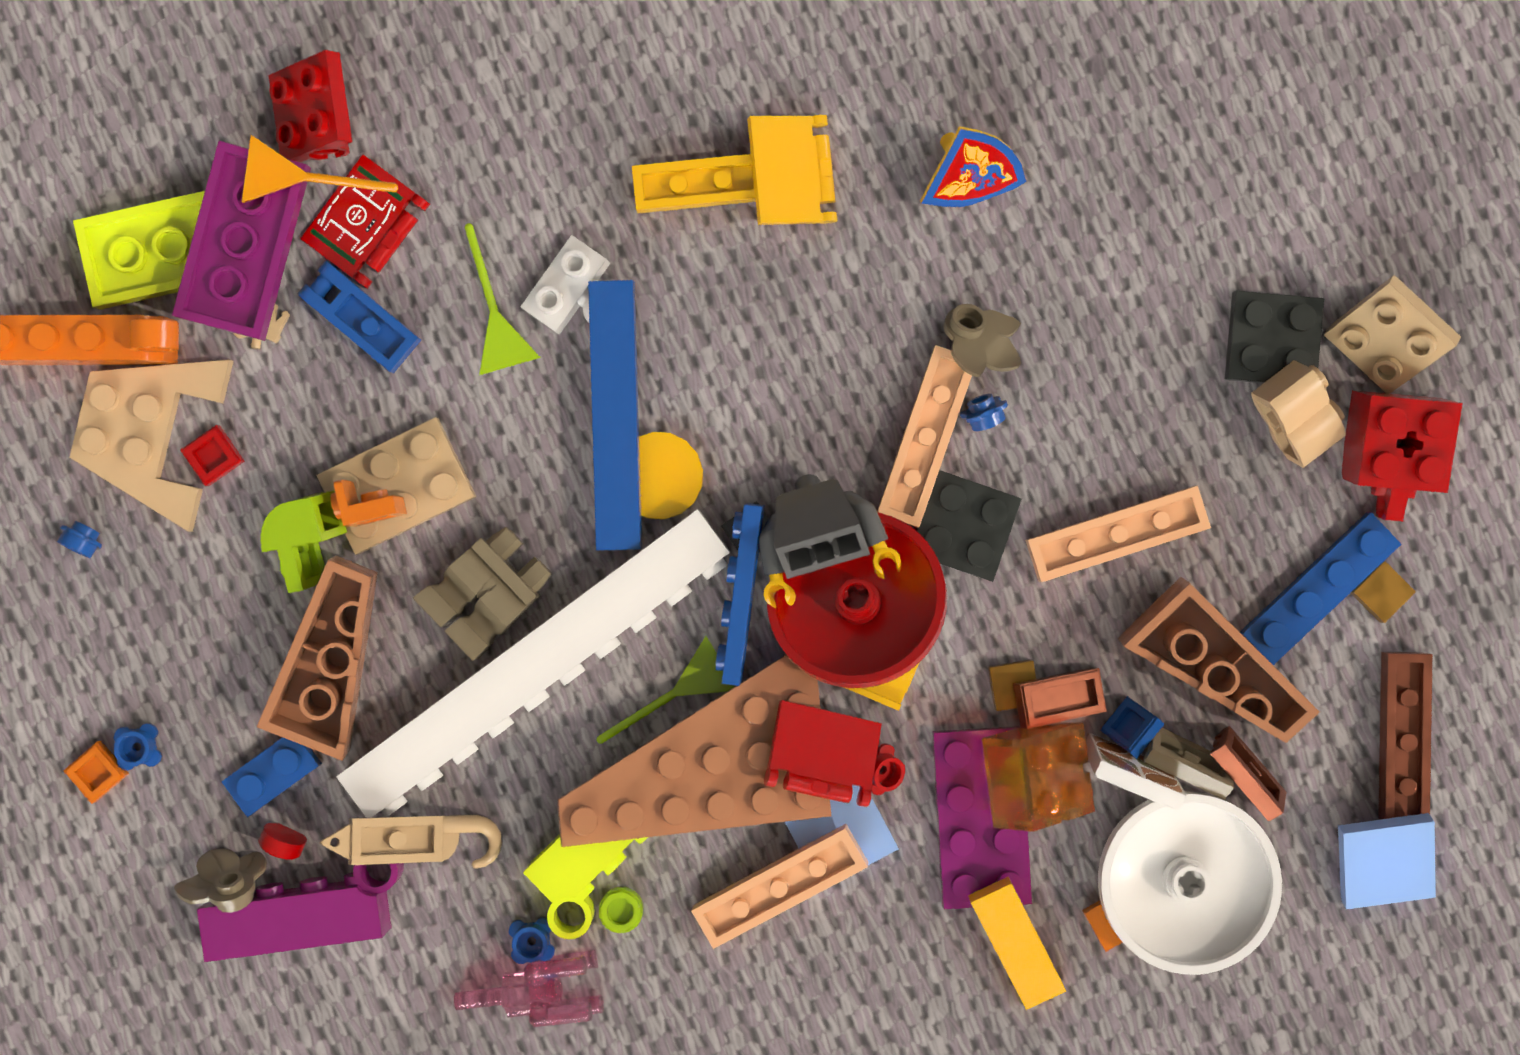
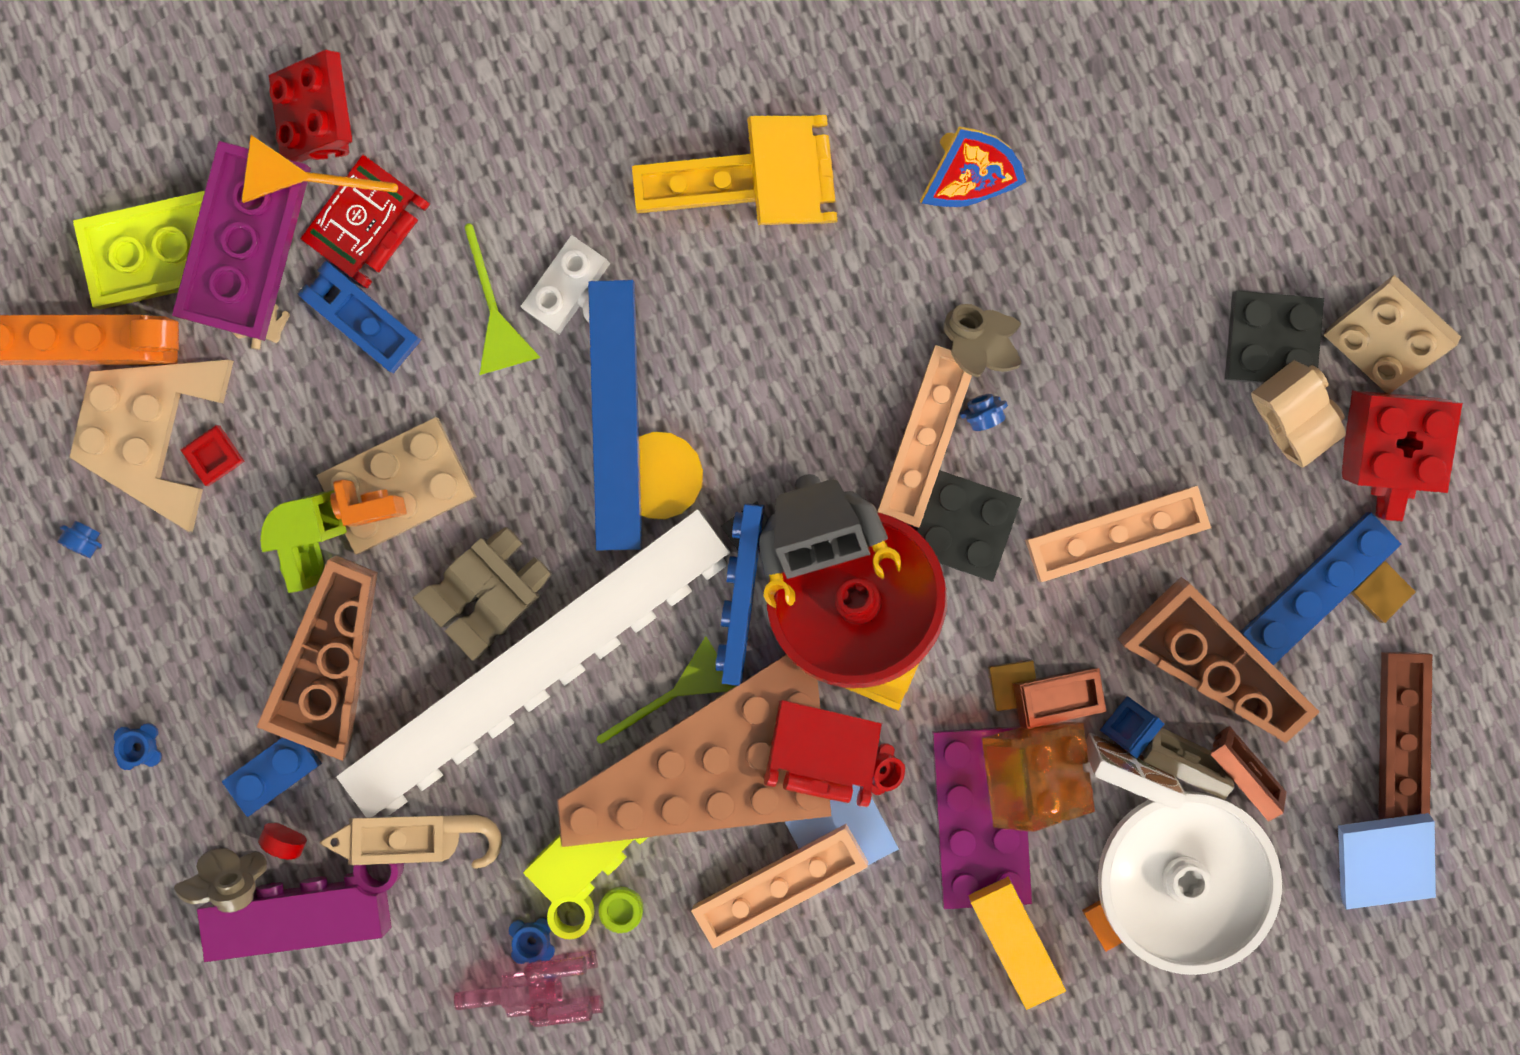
orange tile [63,741,129,804] -> none

